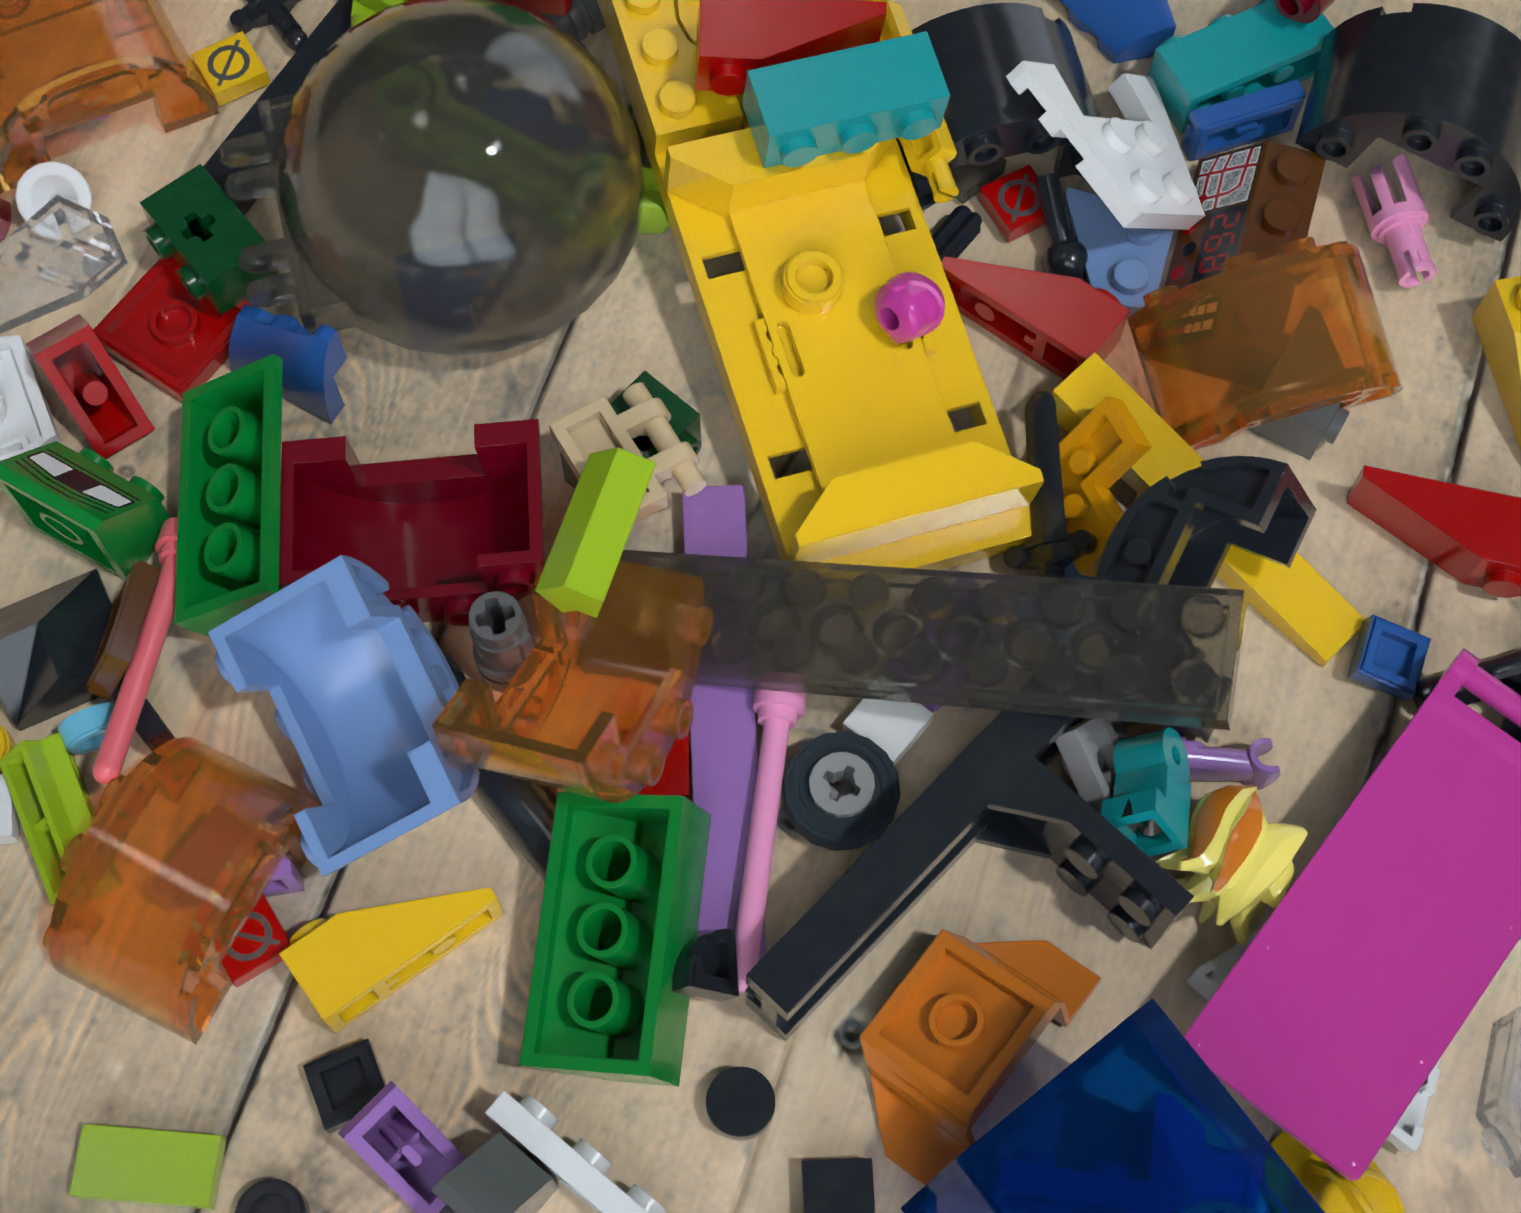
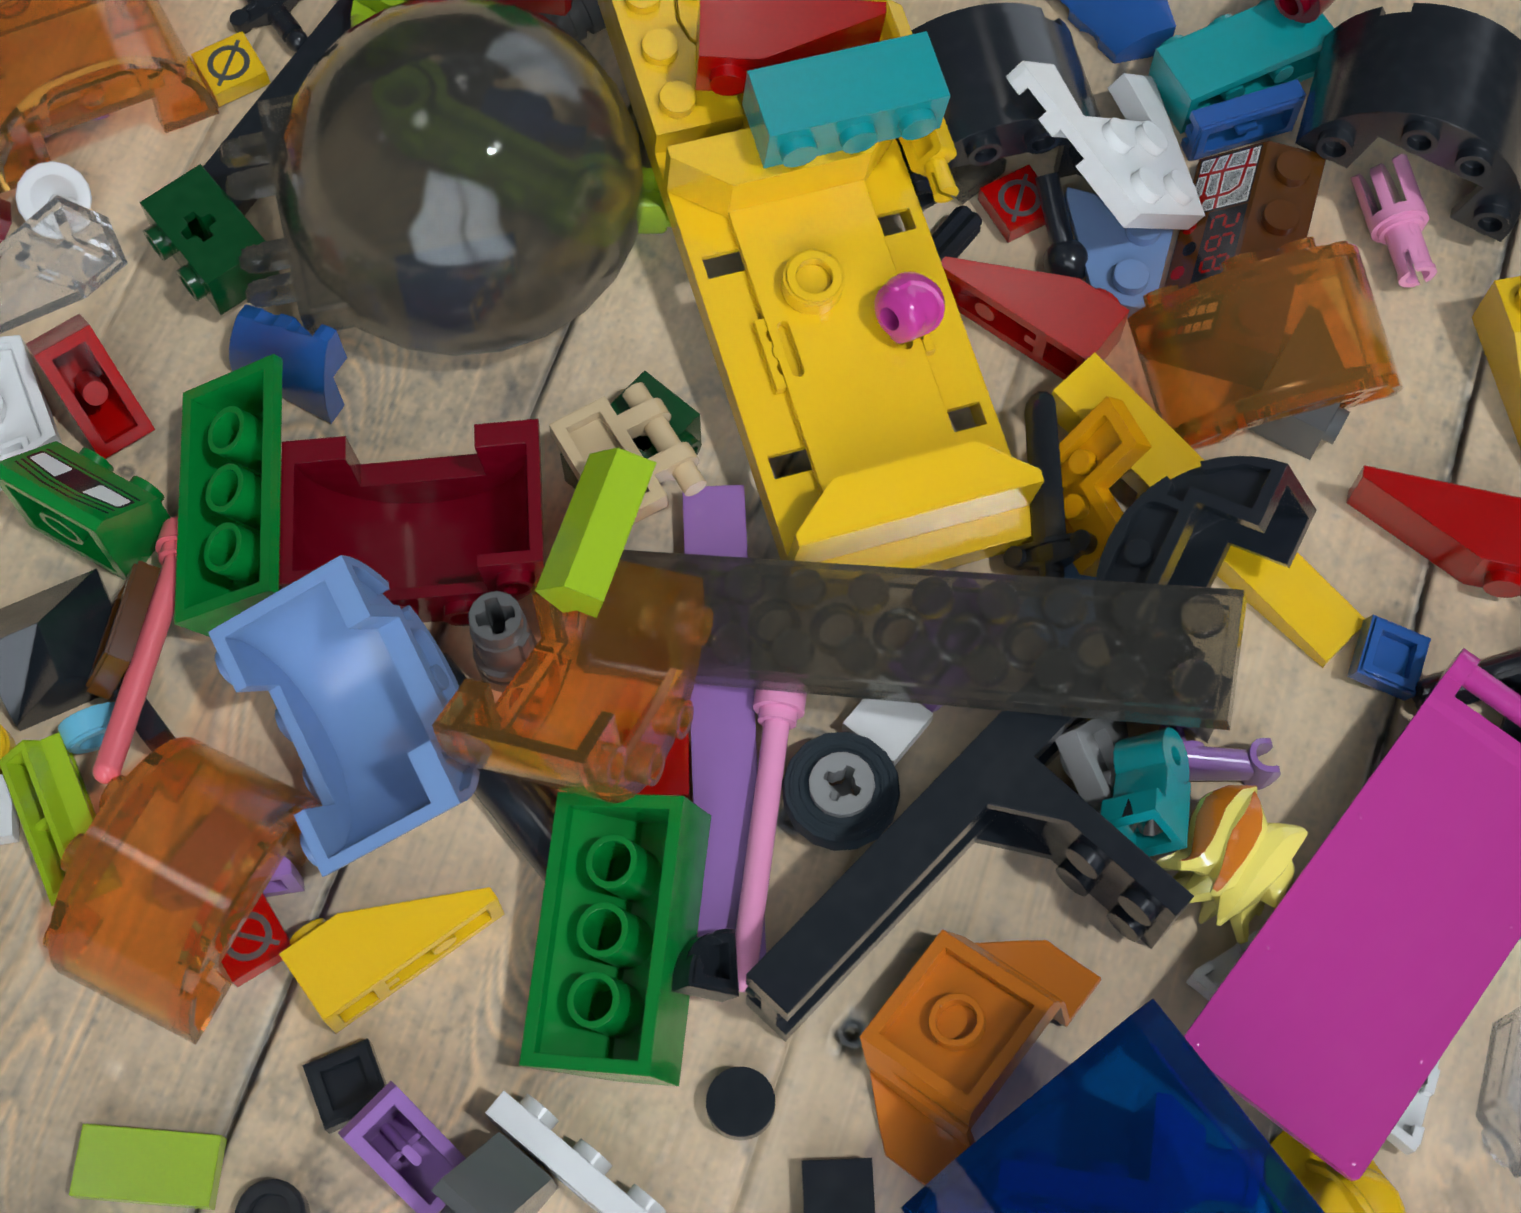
red tile [93,256,256,403] -> none

